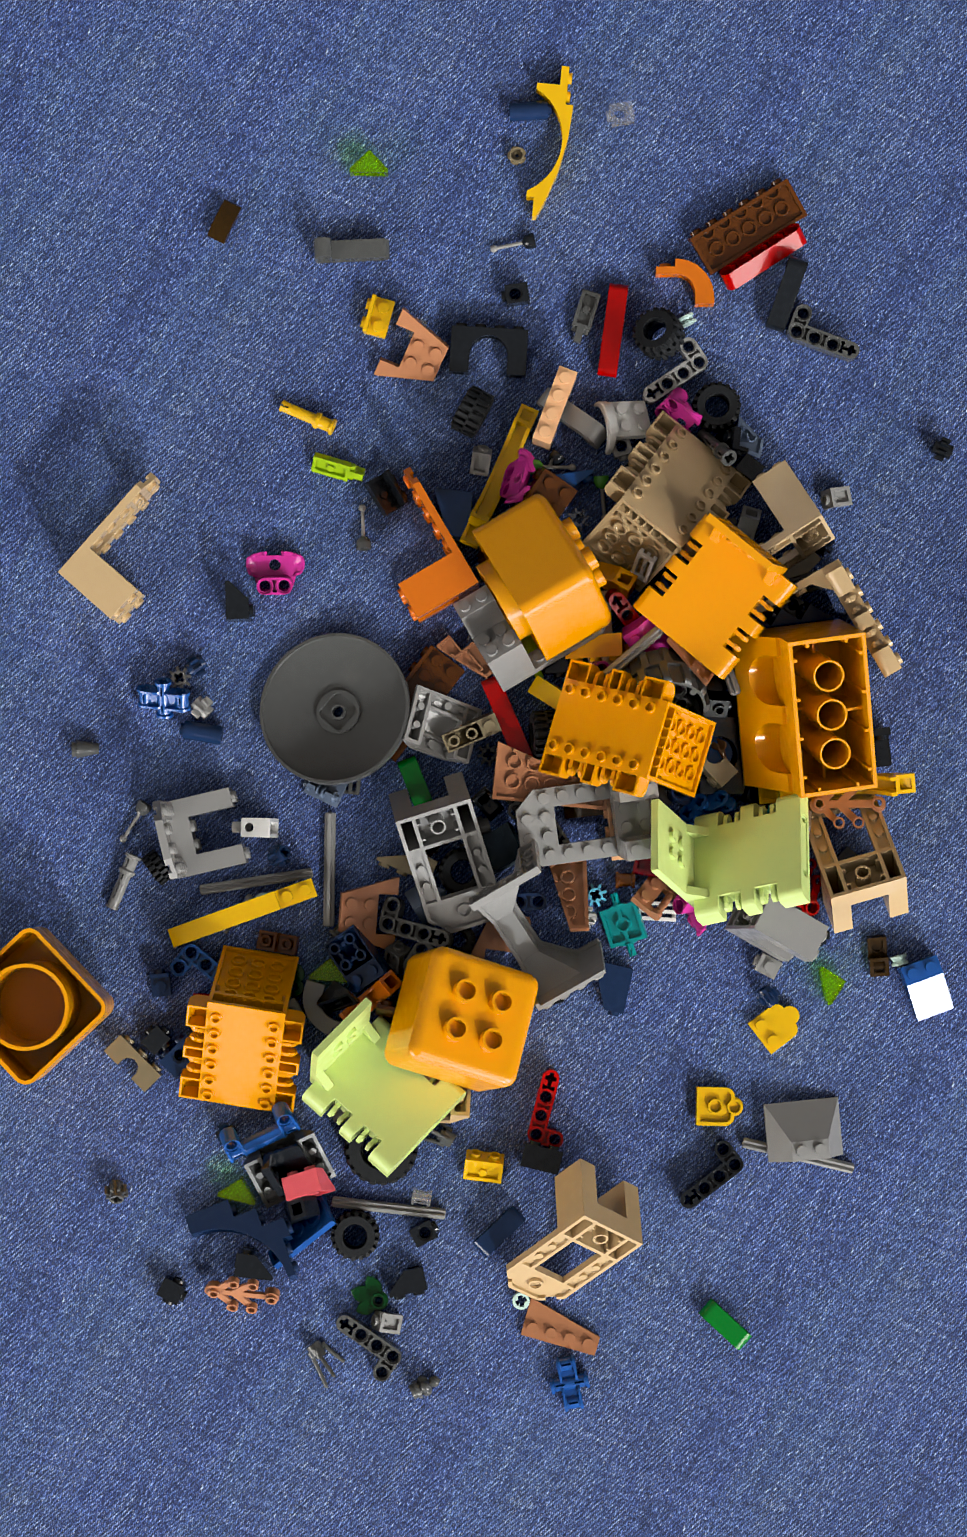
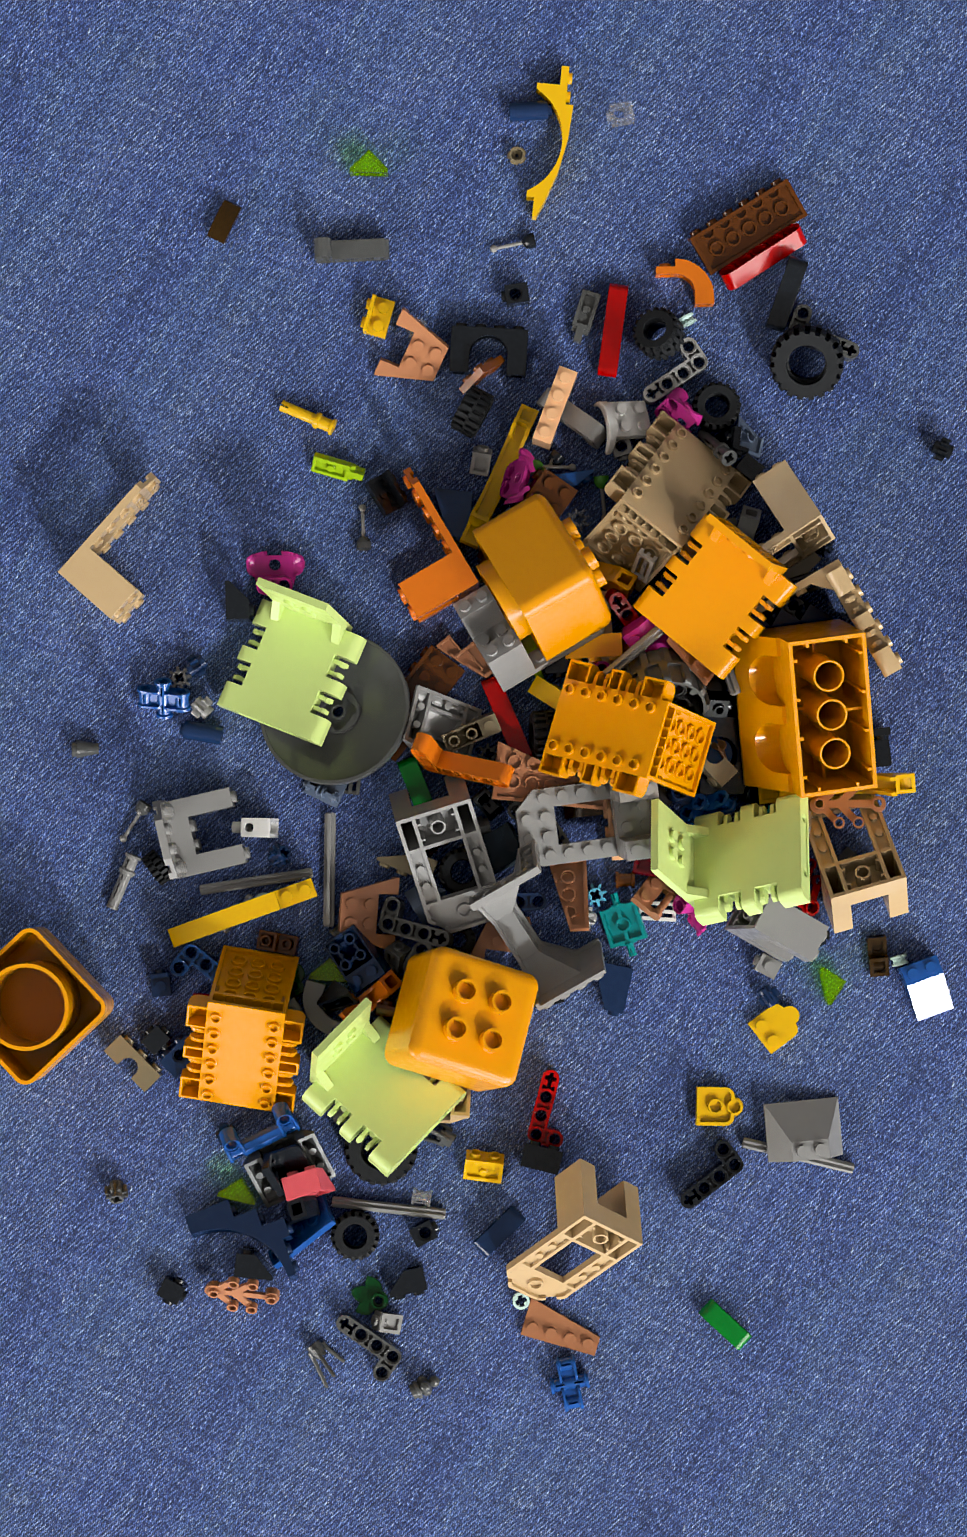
light grey bracket [820,486,853,510] -> none
none -> yellowish green bracket [217,577,367,747]
none -> orange beam [410,732,515,788]
none -> dark orange plate [459,355,505,394]
none -> black tyre [770,323,844,400]

